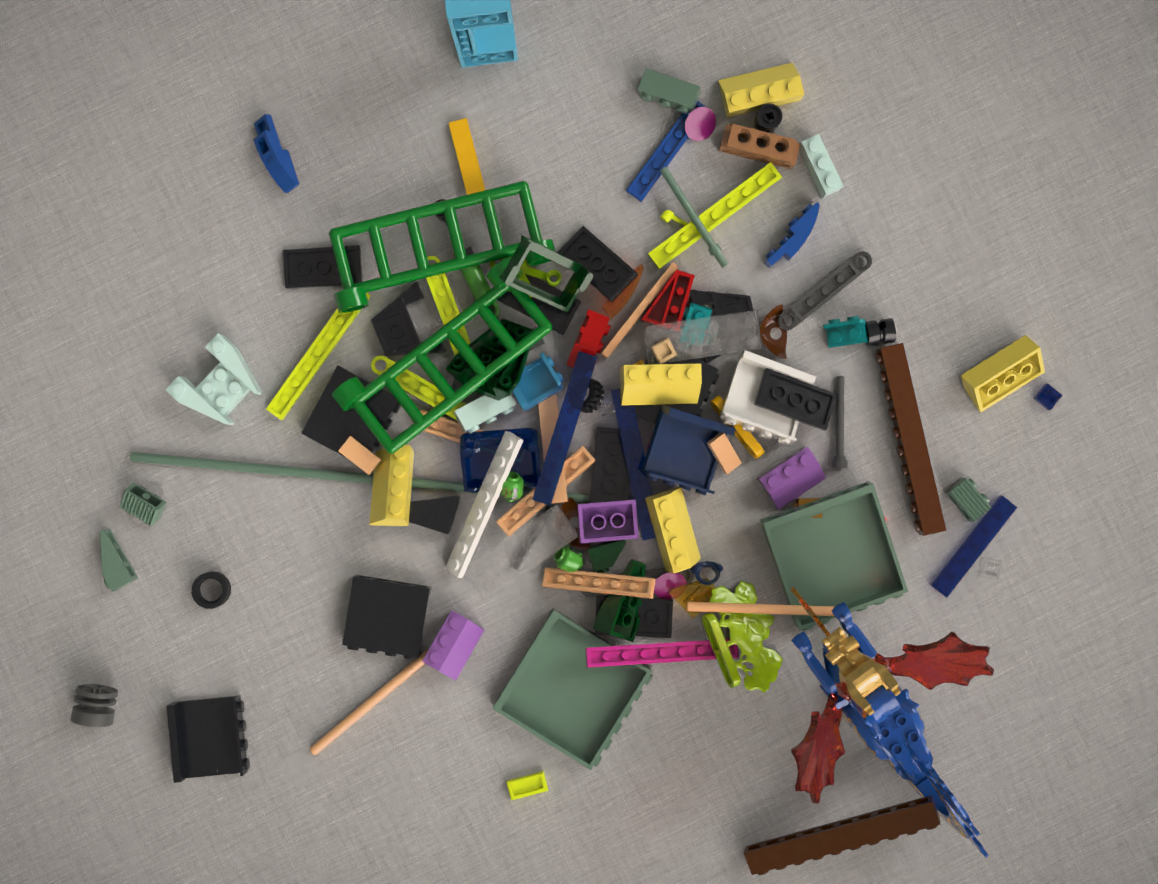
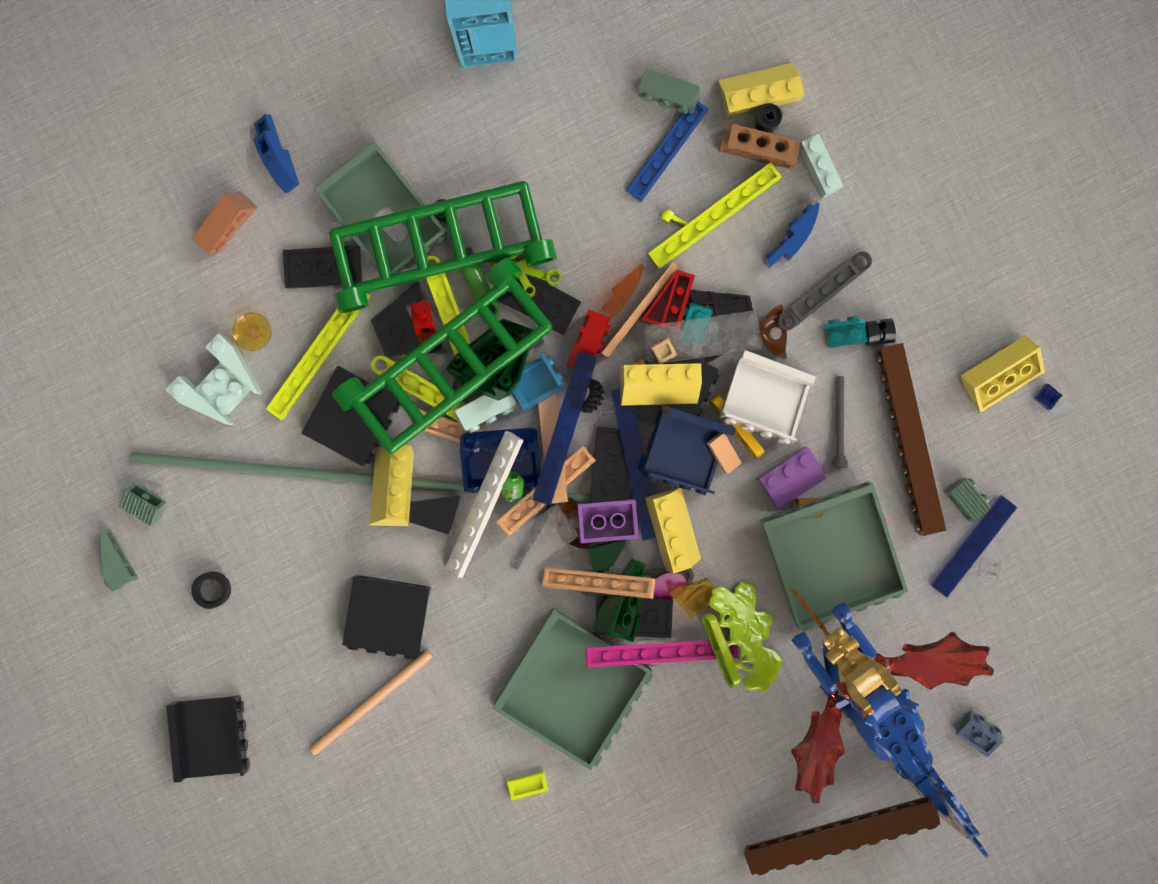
dark grey wheel [71,684,118,727] -> none
light nougat tile [339,436,382,475] -> none
medium lavender slope [422,610,484,681] -> none
yellow tile [448,118,485,195] -> none
dark green piece [499,235,593,312] -> none
bright green head [554,545,584,572] -> none
black tile [558,226,638,303] -> none
sand green bar [660,167,728,268] -> none
sticker [685,107,716,141] -> none
light nougat piece [687,602,835,616] -> none
dark blue piece [691,561,723,585] -> none
black tile [754,368,837,431] -> none
none -> nougat wedge [192,192,258,254]
none -> clear yellow dish [233,312,272,351]
none -> sand green panel [314,141,448,274]
none -> red torso [410,300,437,344]
none -> sand blue bracket [956,711,1003,757]

